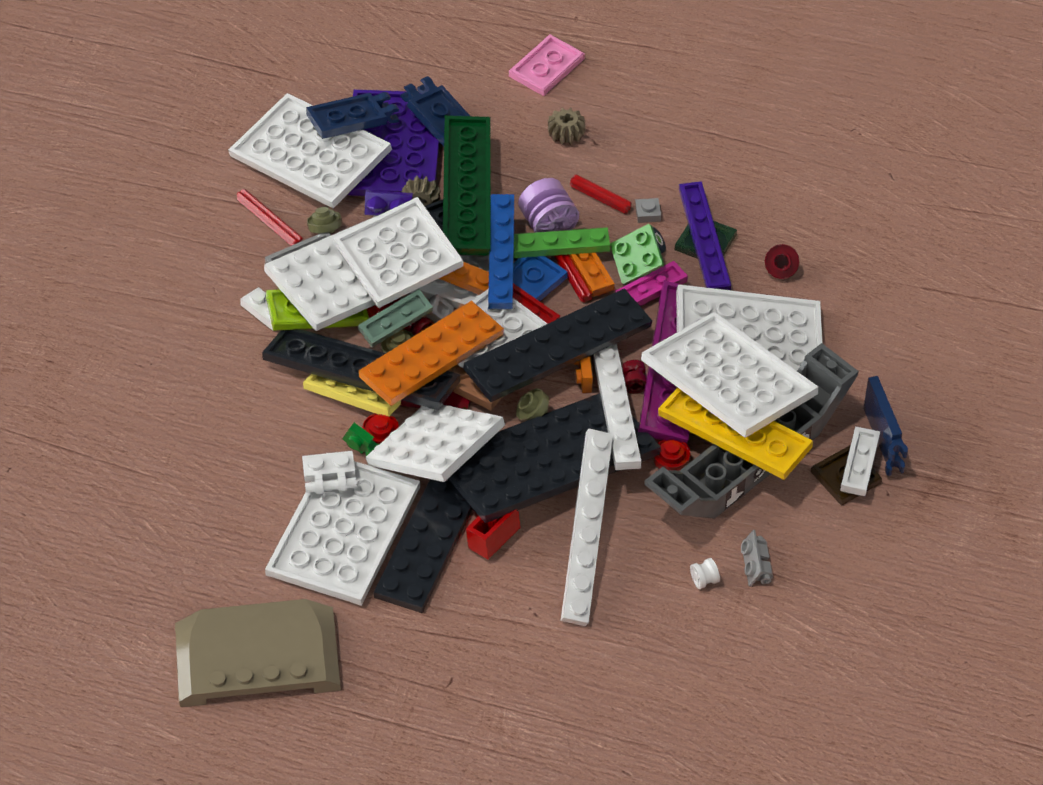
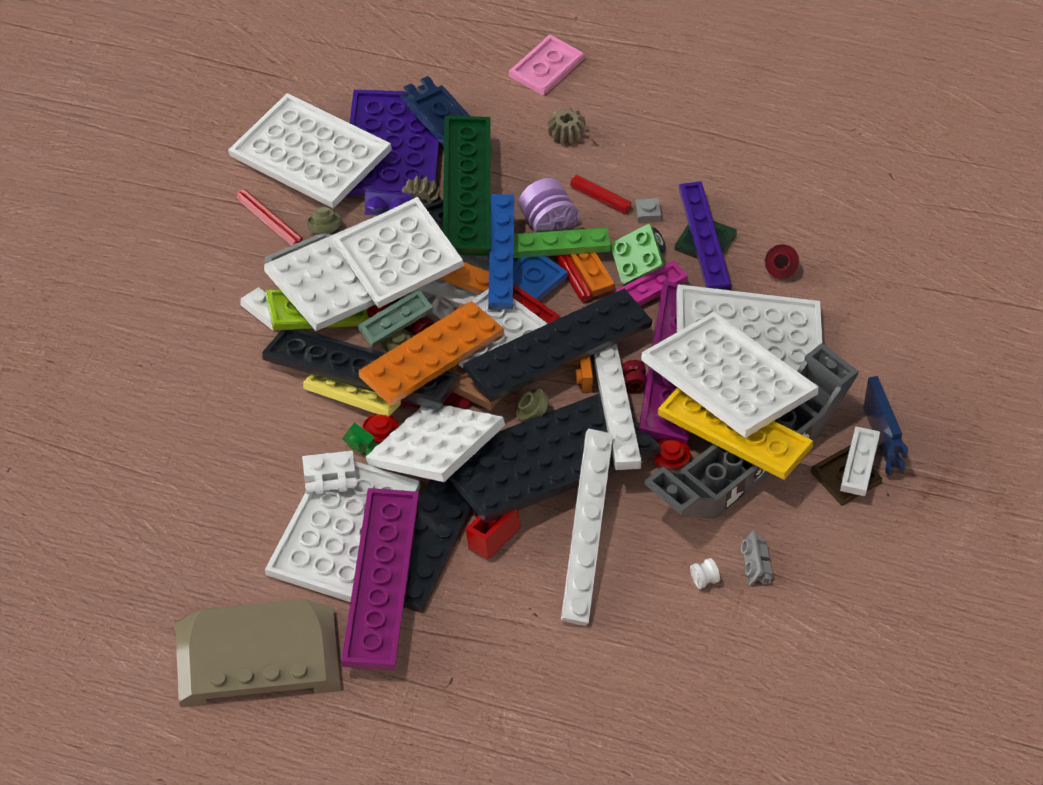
dark blue tile [306,92,399,139] -> none
none -> magenta plate [341,488,419,671]

